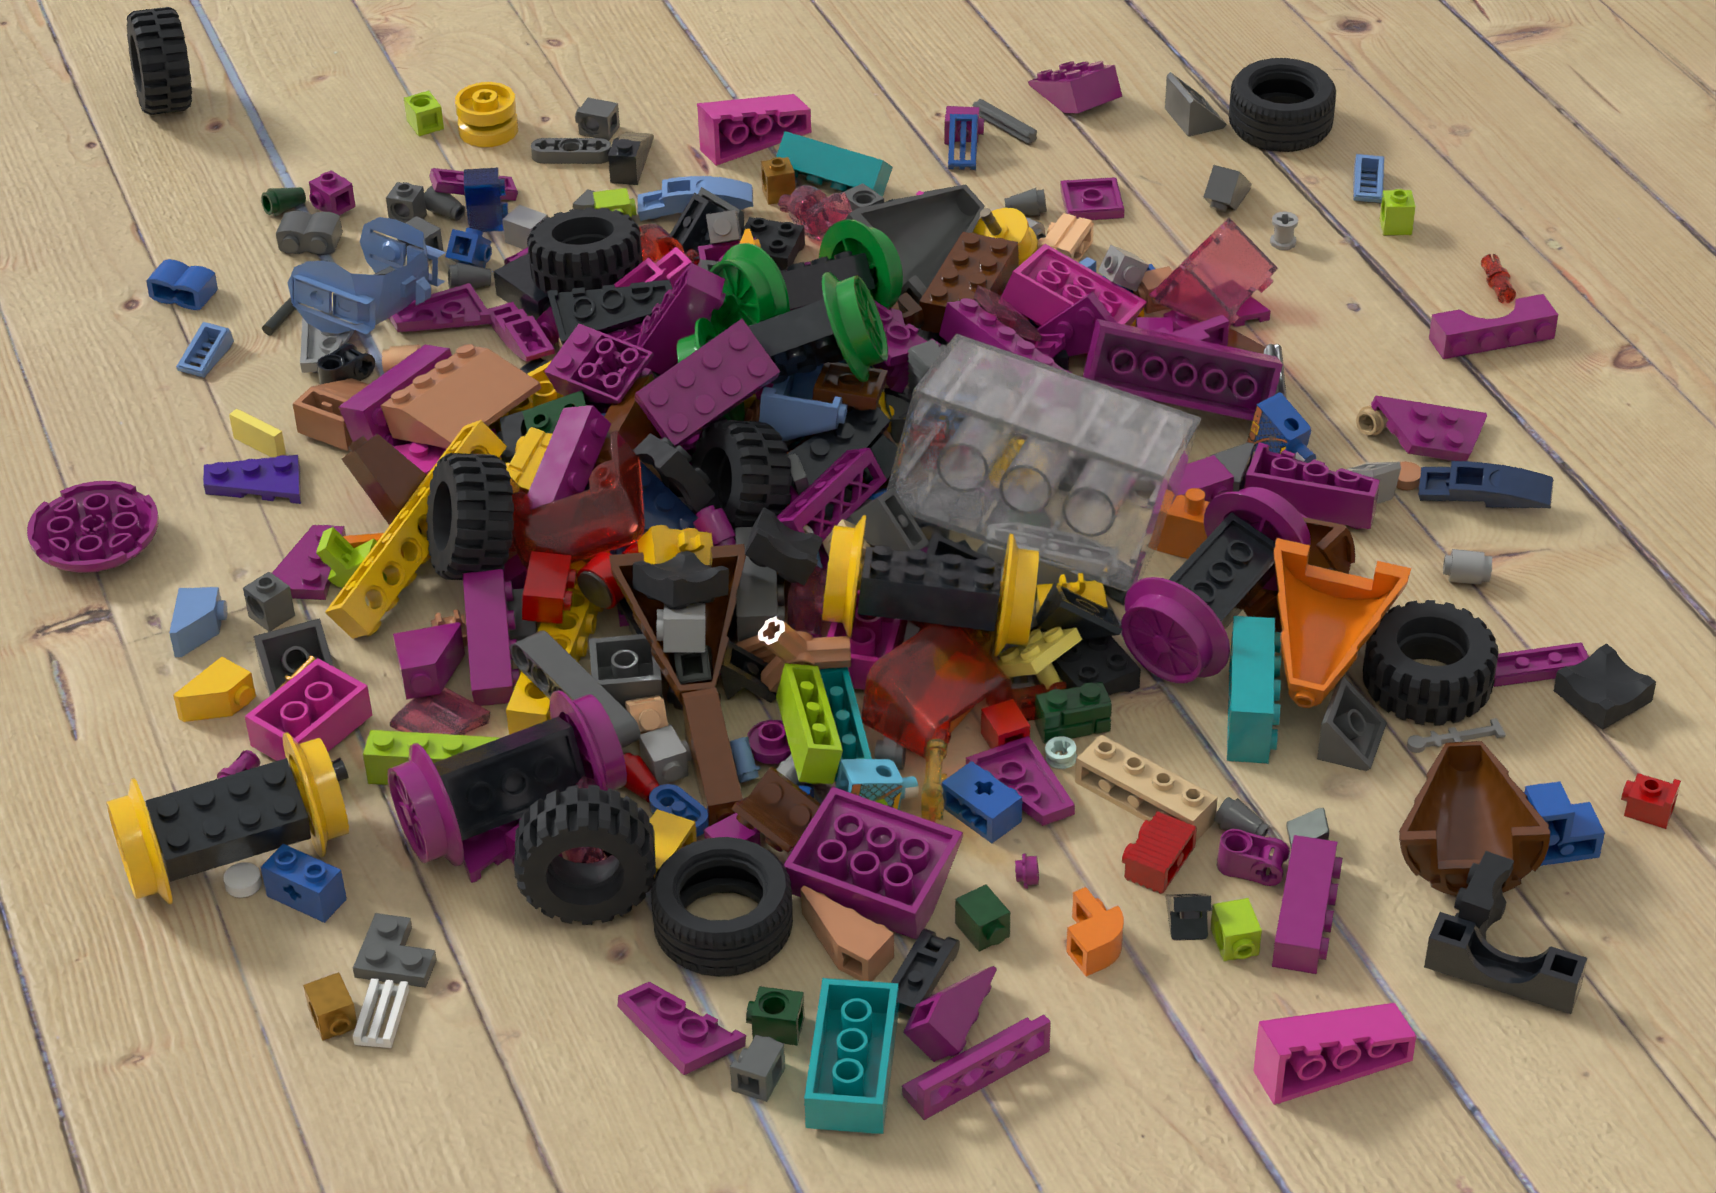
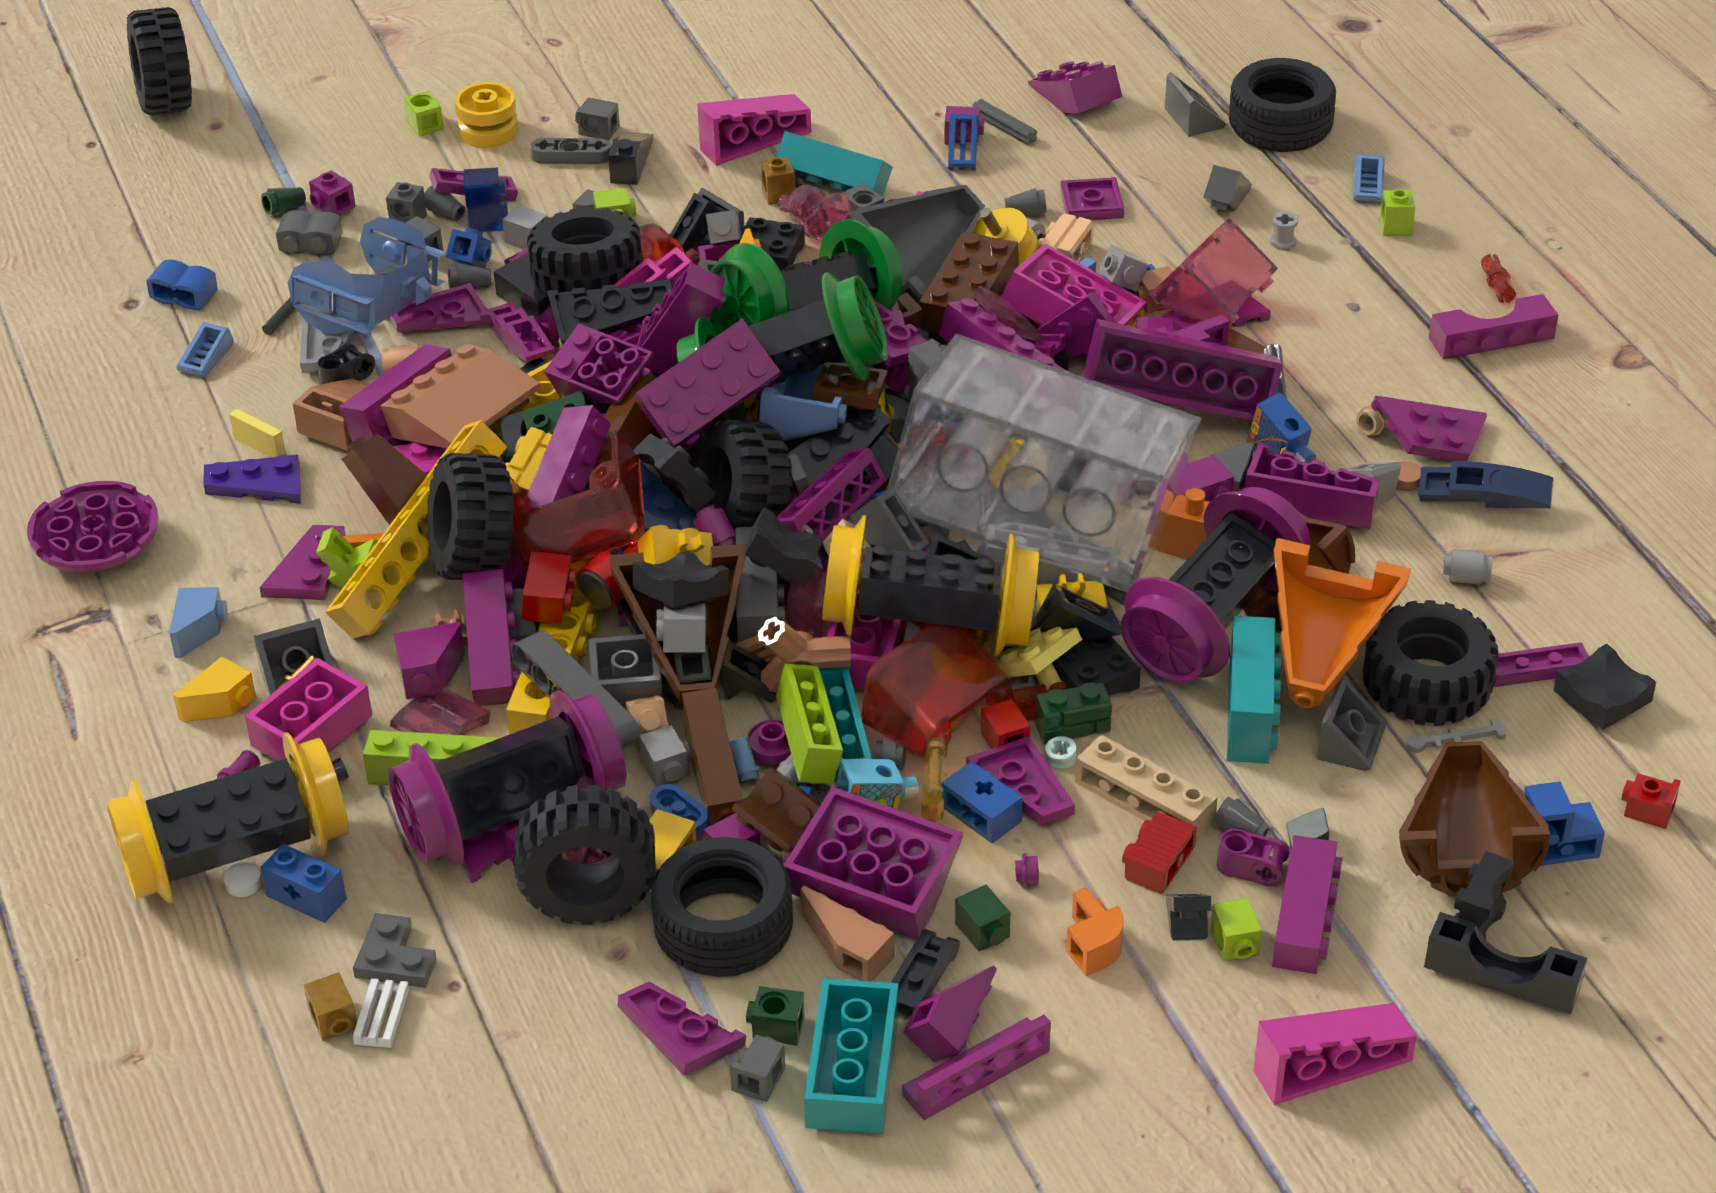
dark grey brick [243,572,295,632] -> none
red cone [624,753,660,803] -> none
medium blue slope [637,176,754,221] -> none

